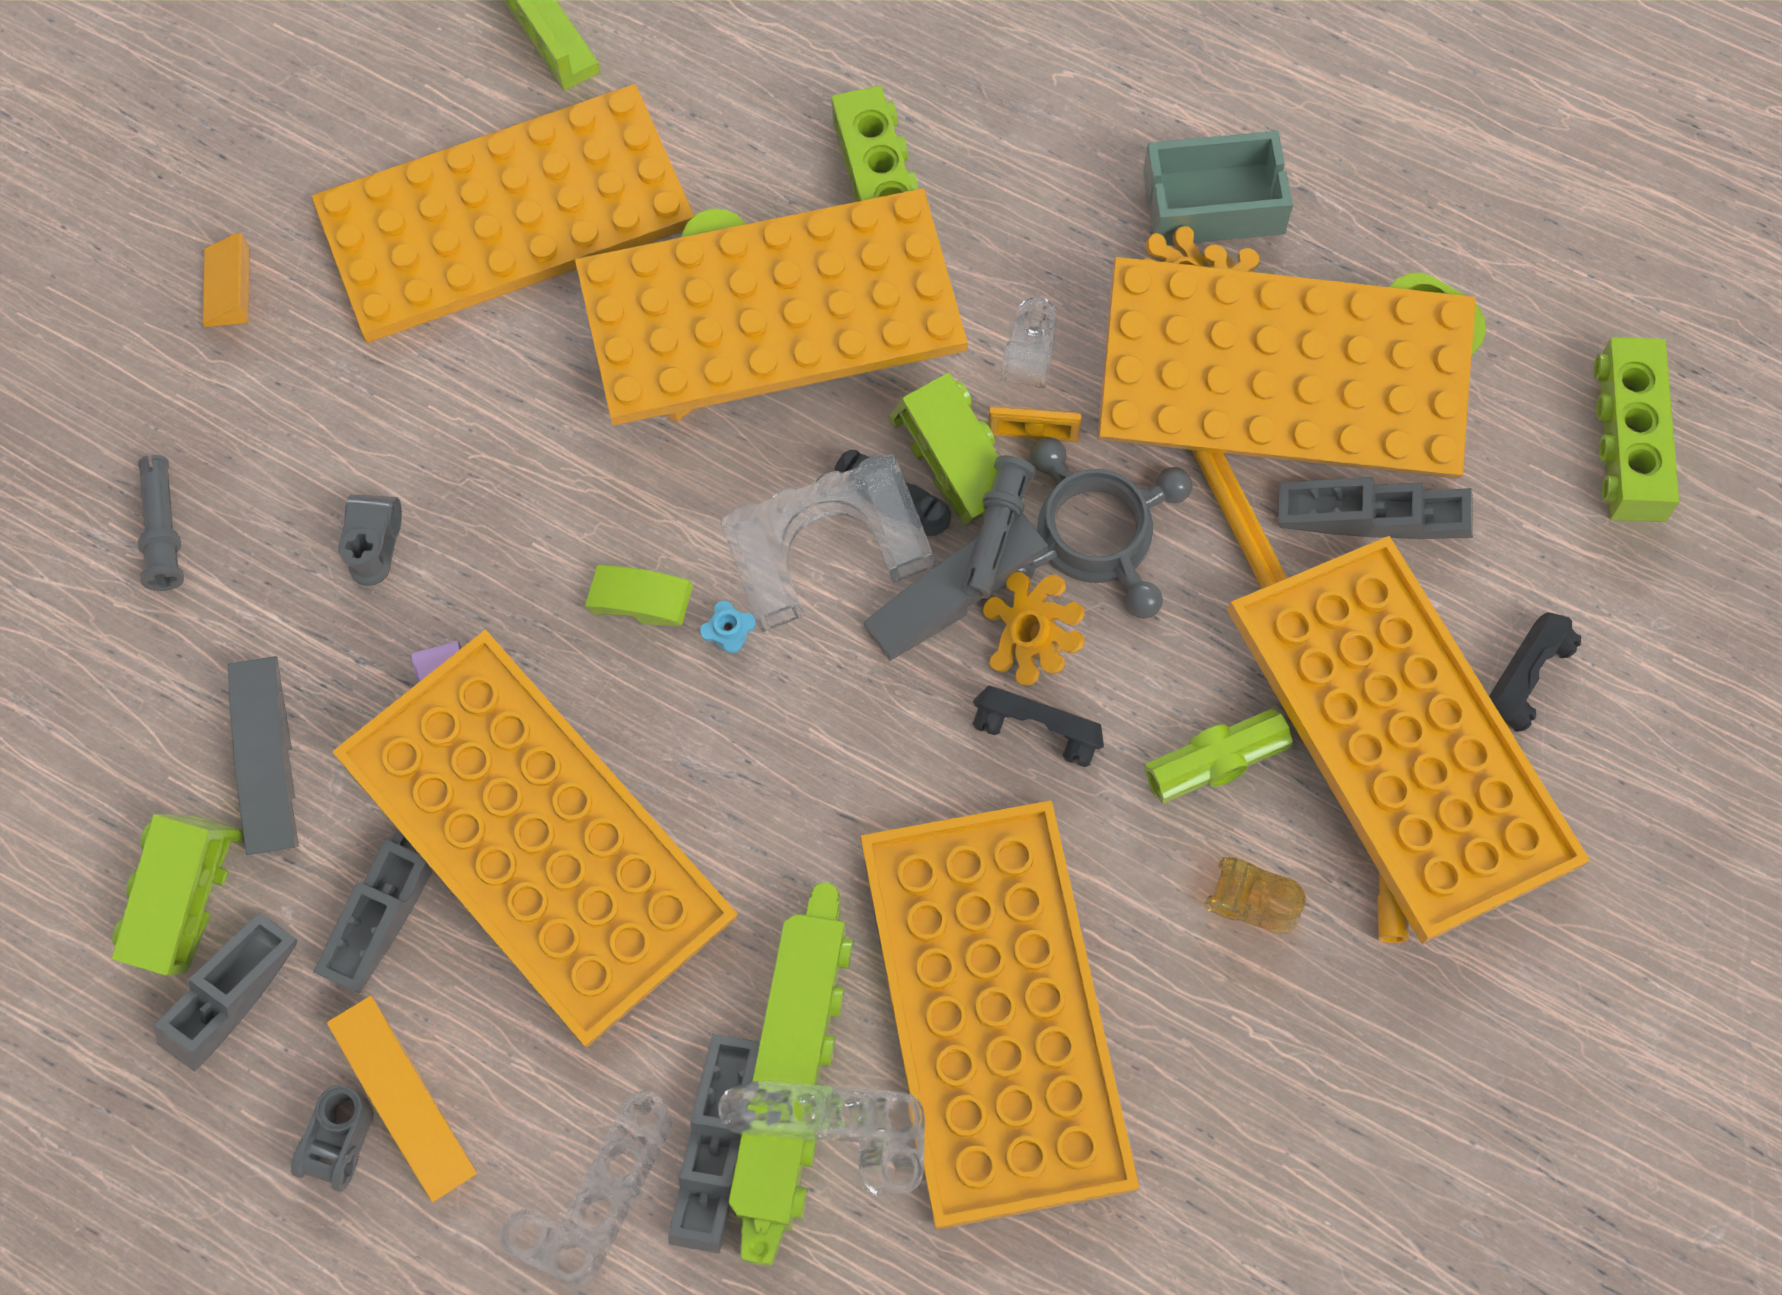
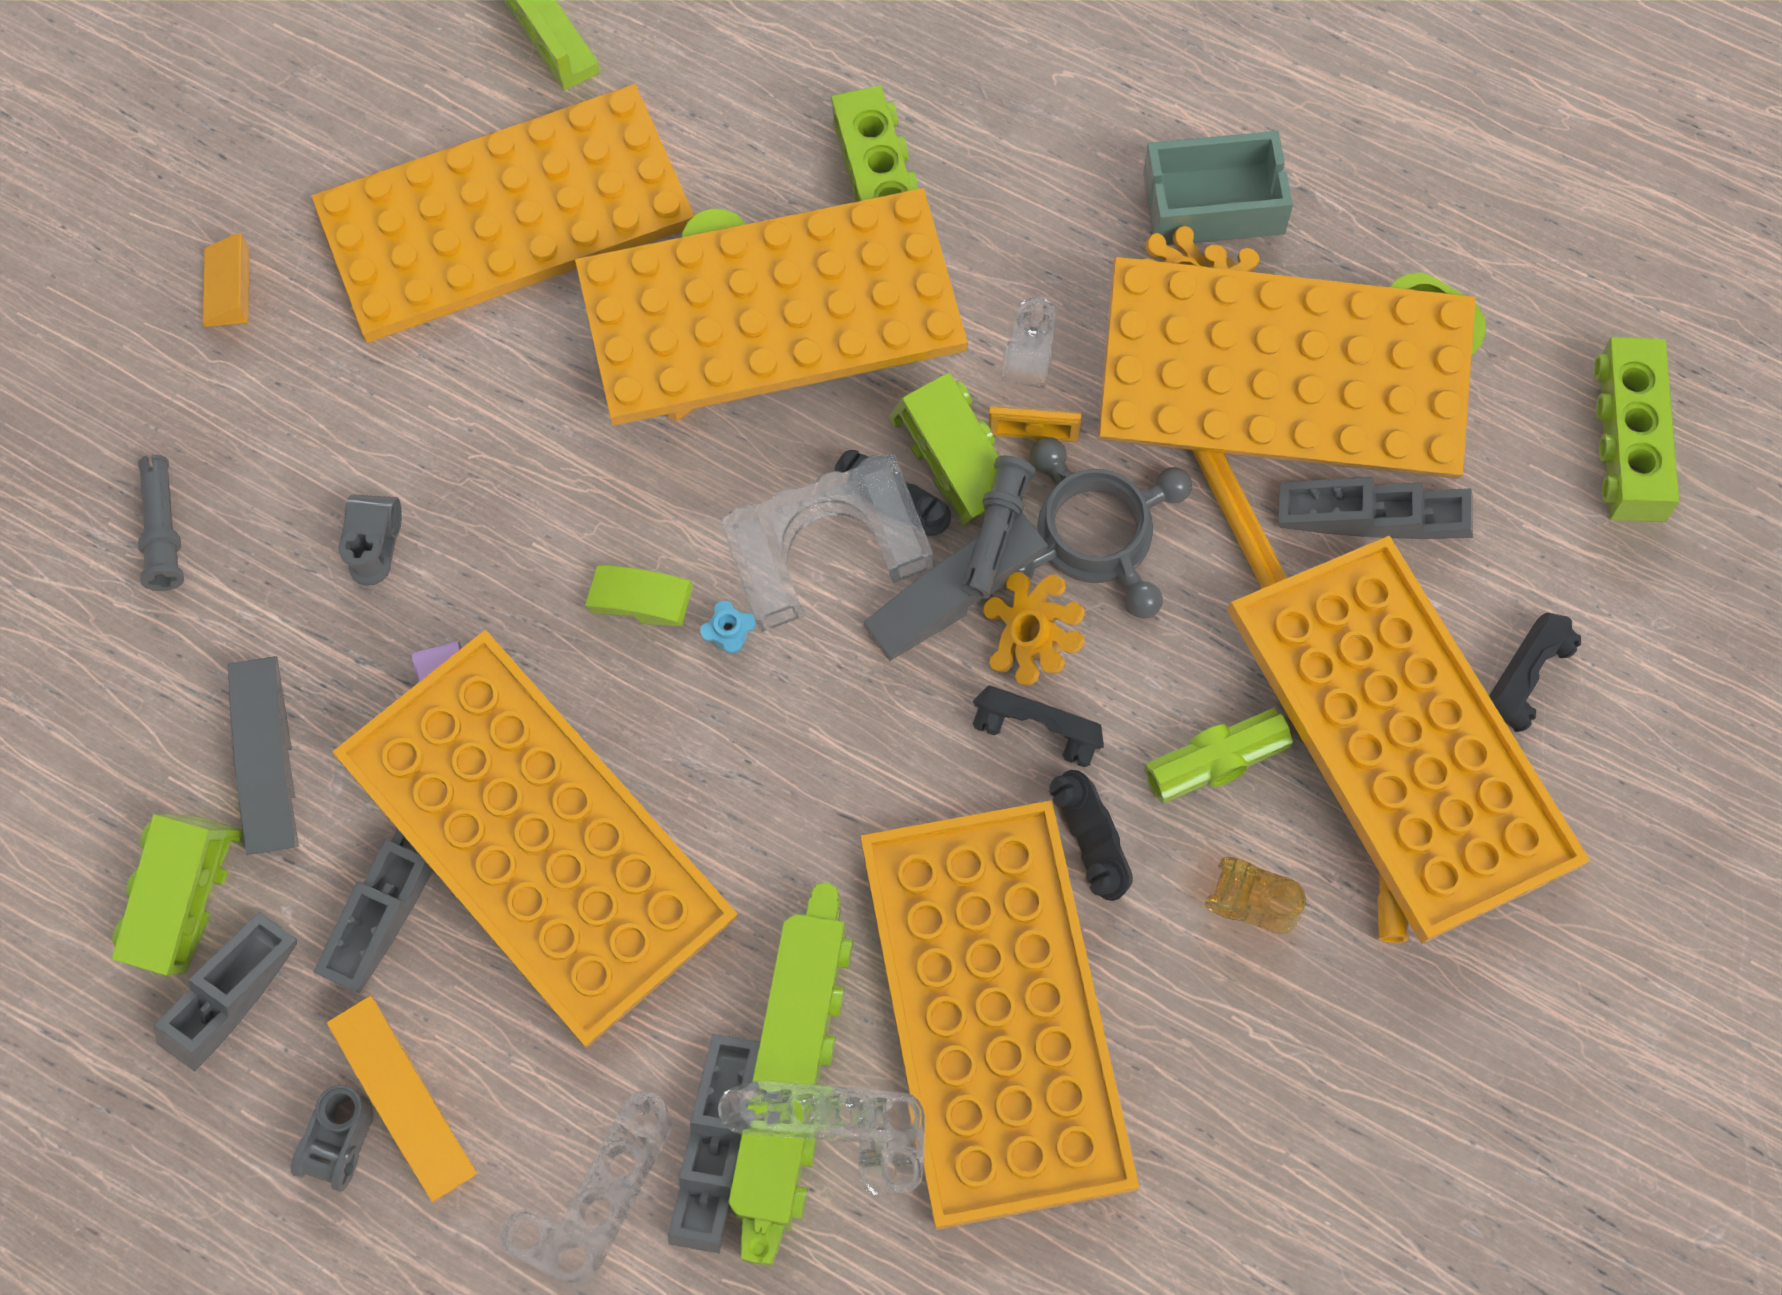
none -> black piece [1049,770,1133,901]

